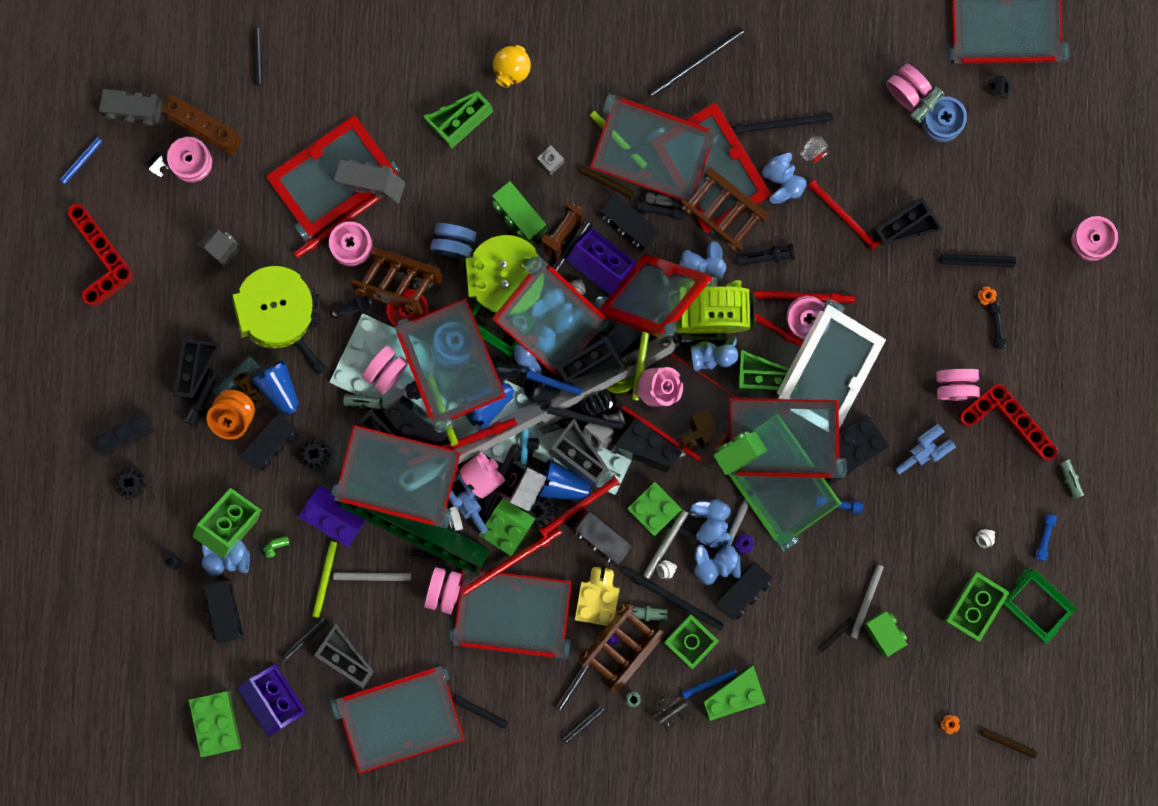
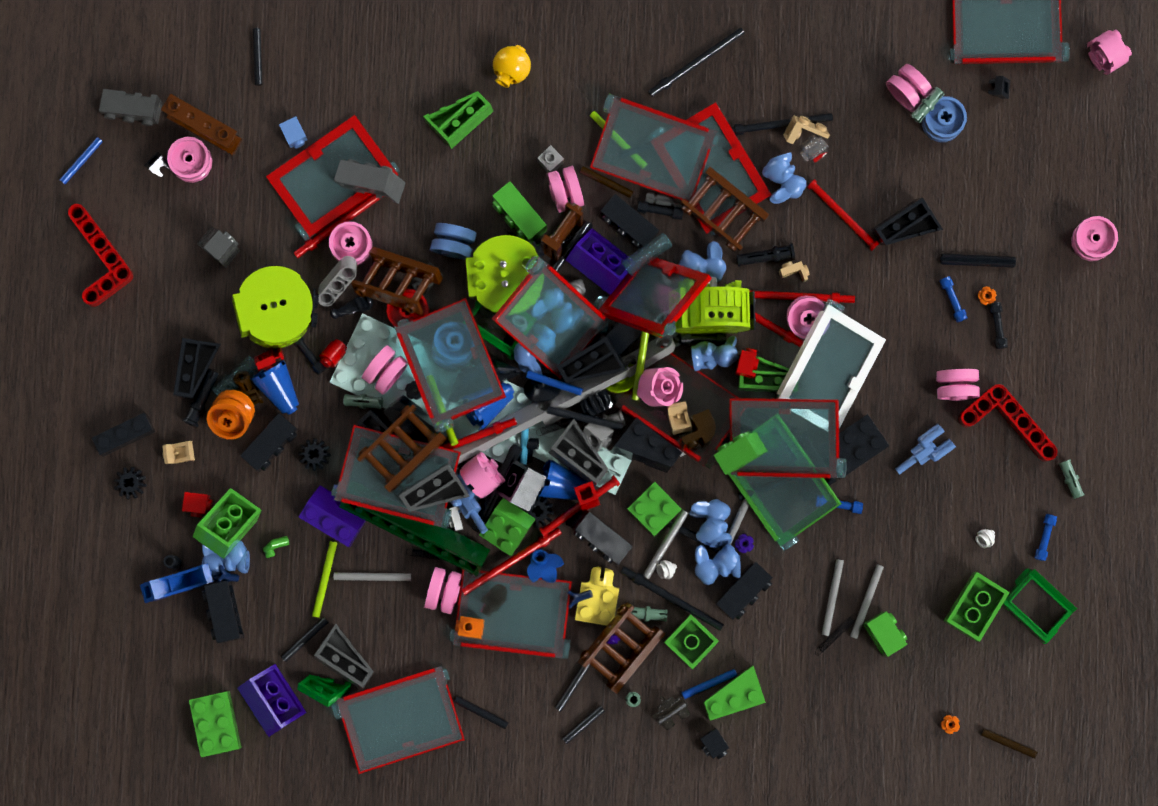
none -> blue arch [140,563,213,603]
none -> tan bracket [162,441,195,464]
none -> red brick [182,492,213,518]
none -> dark blue bar [214,565,239,583]
none -> red plate [255,348,284,371]
none -> medium blue brick [279,117,307,149]
none -> green wing [297,675,351,707]
none -> light grey beam [318,256,357,306]
none -> red brick [319,339,347,368]
none -> reddish brown fence [357,405,447,493]
none -> dark grey wedge [399,462,470,512]
none -> orange brick [455,616,485,640]
none -> clear smoke hips [480,584,507,617]
none -> blue plate [527,549,564,583]
none -> bright pink wheel [547,166,584,213]
none -> dark blue bar [567,590,593,609]
none -> red brick [574,481,601,511]
none -> clear light blue piece [622,233,672,275]
none -> tan bracket [667,402,692,435]
none -> black brick [700,728,729,759]
none -> red brick [735,348,759,379]
none -> tan bracket [779,261,810,282]
none -> tan bracket [783,115,830,144]
none -> light grey bar [821,559,844,636]
none -> blue bar [939,276,967,323]
none -> bright pink brick [1087,30,1132,75]

